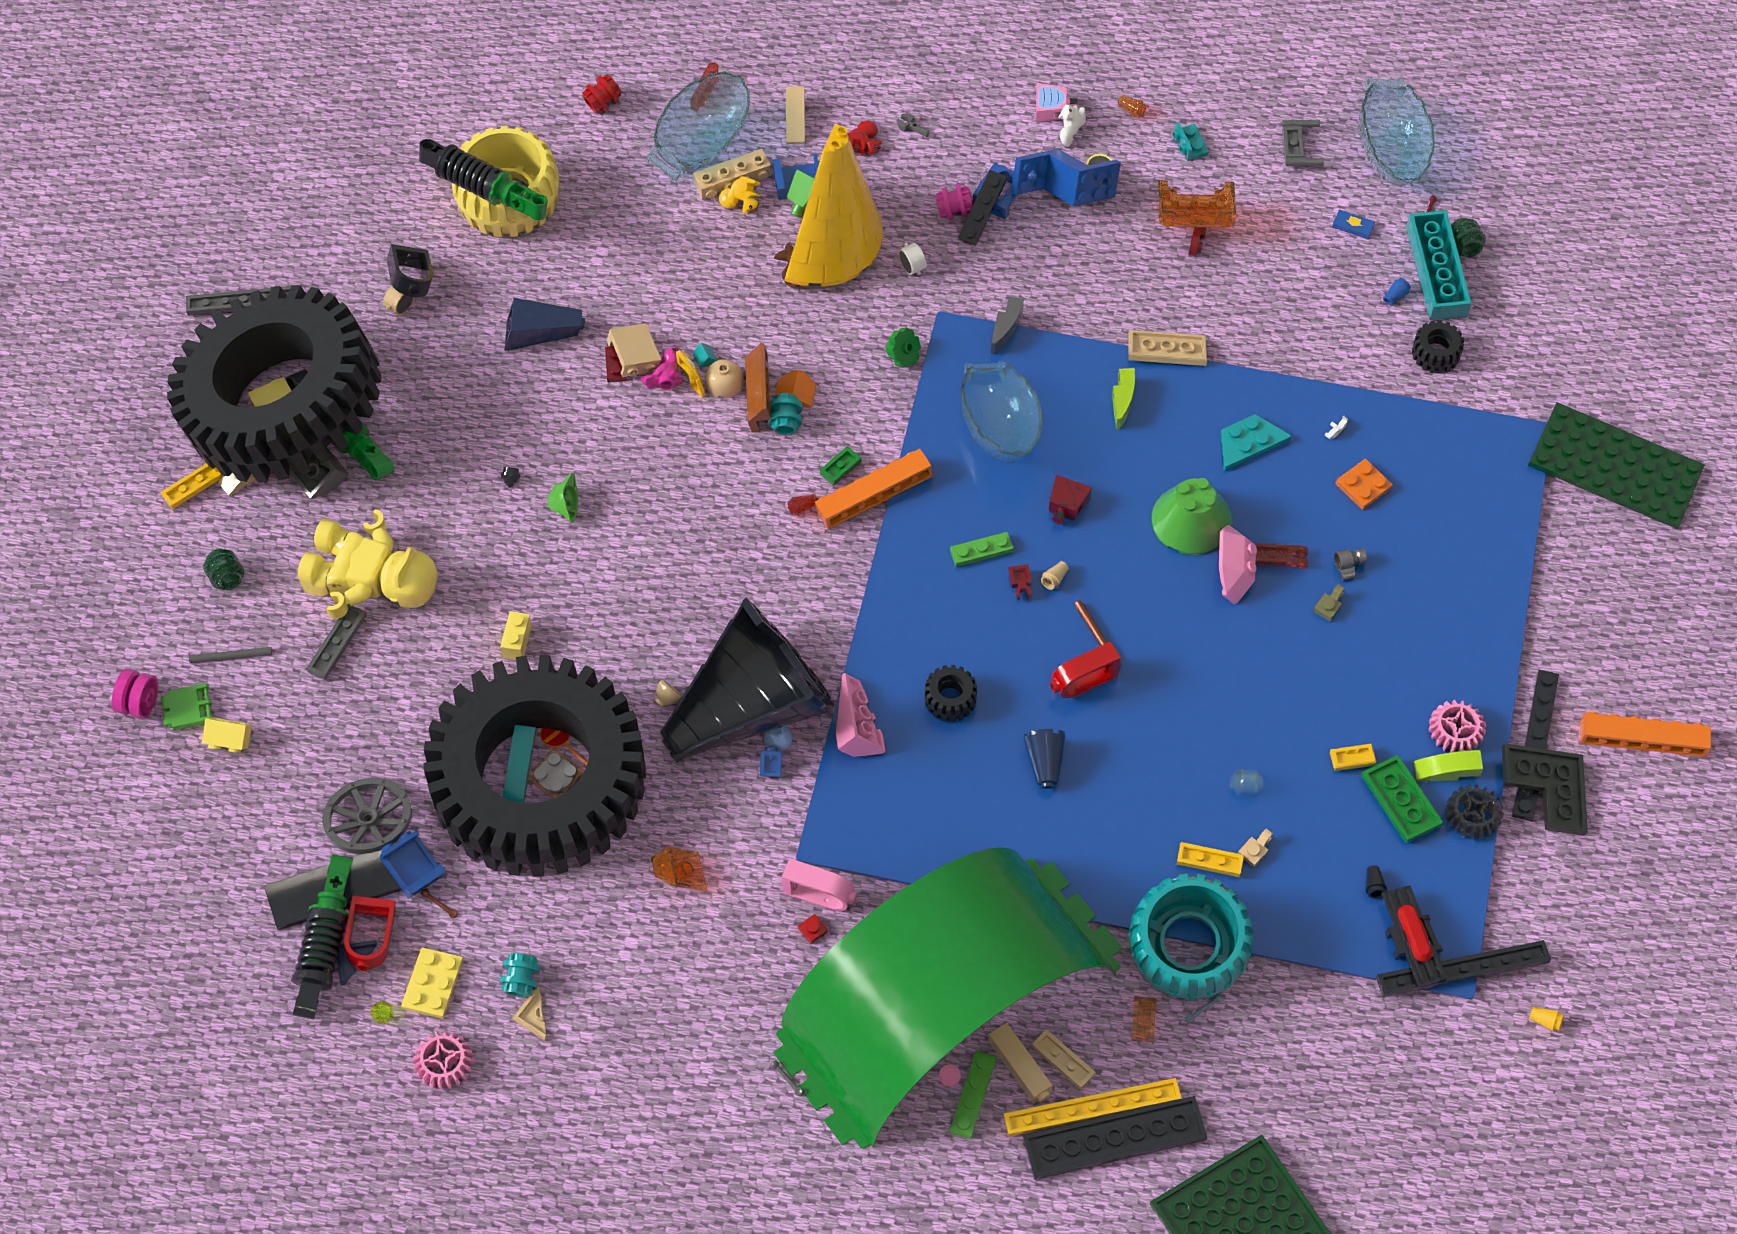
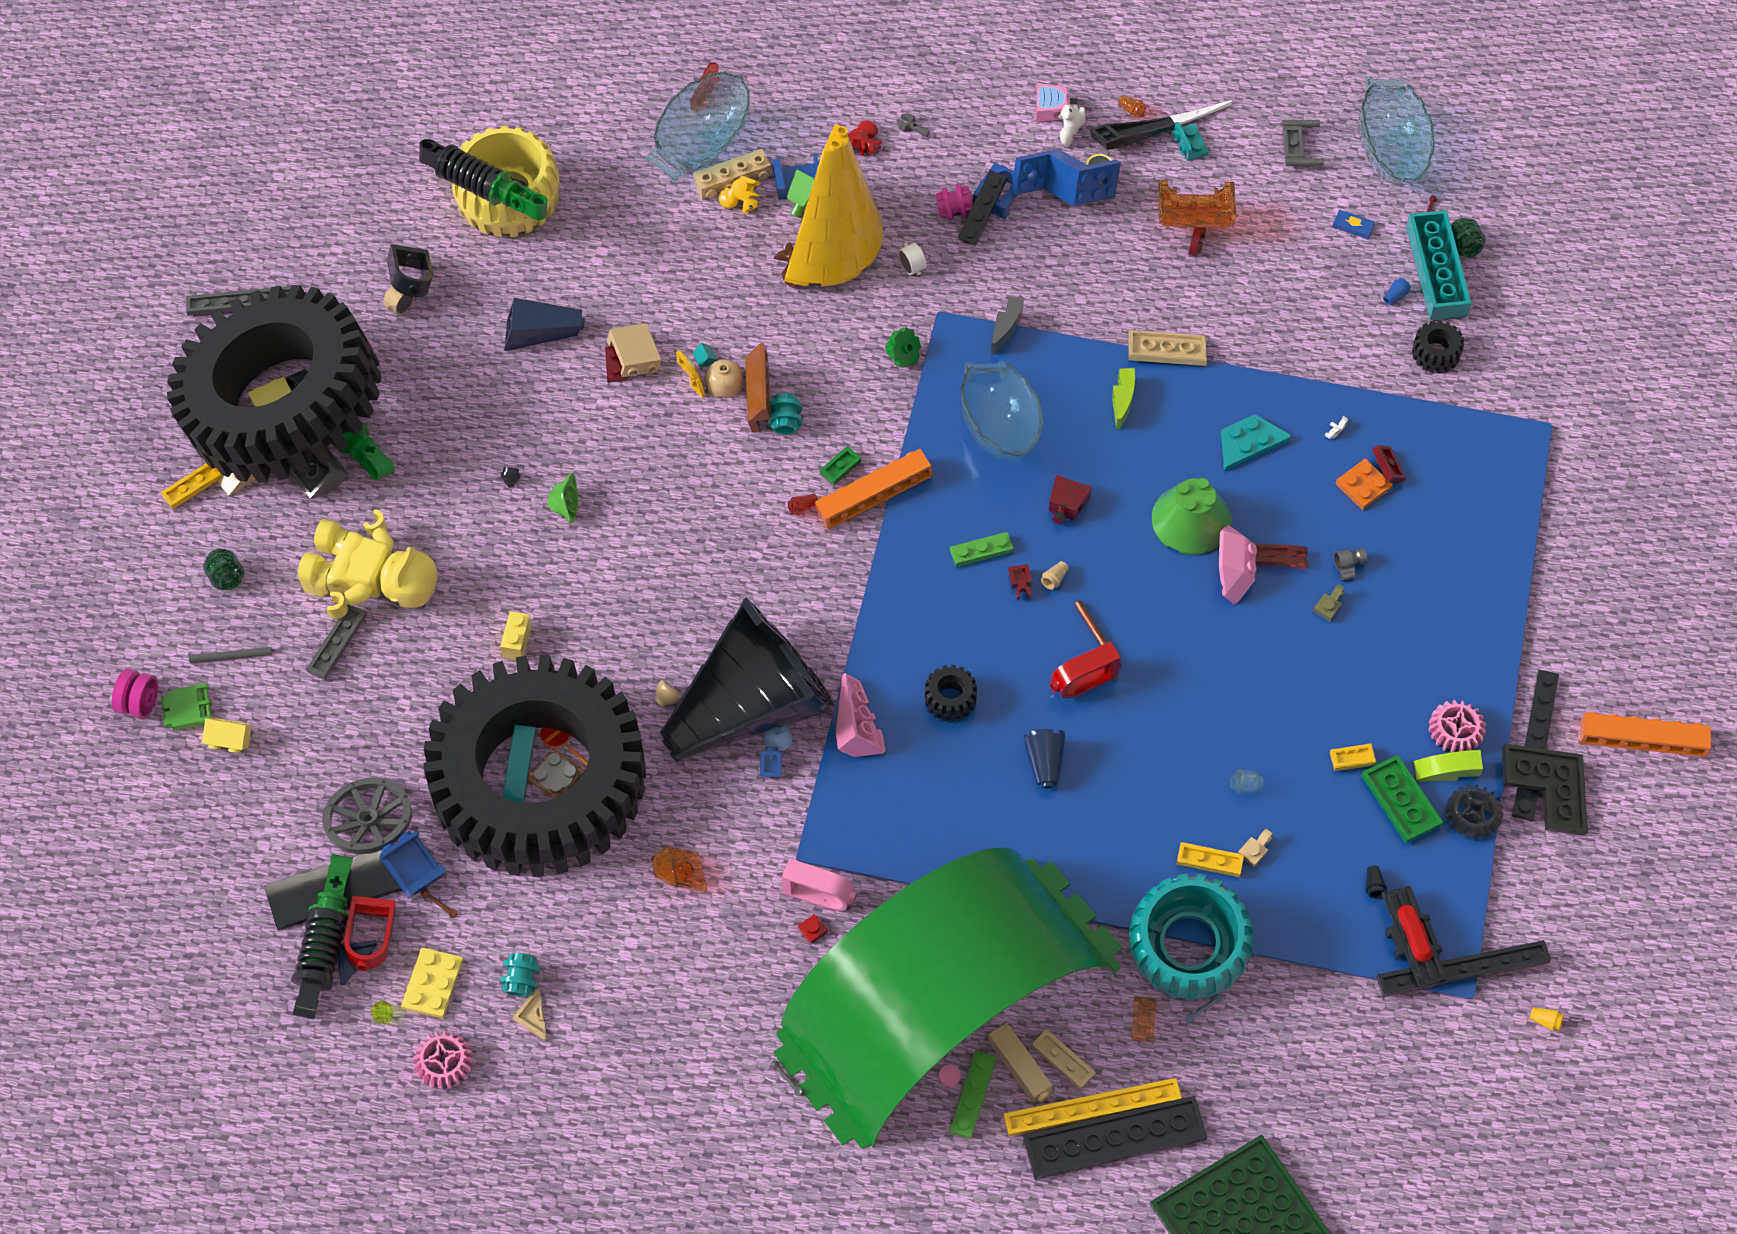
red piece [582,75,622,113] -> none
dark pink animal [640,346,690,390] -> none
orange slope [774,370,816,408] -> none
tan slope [786,86,805,144] -> none
dark green plate [1528,402,1705,529] -> none
none -> black plate [1090,100,1232,150]
none -> dark red plate [1372,445,1406,483]

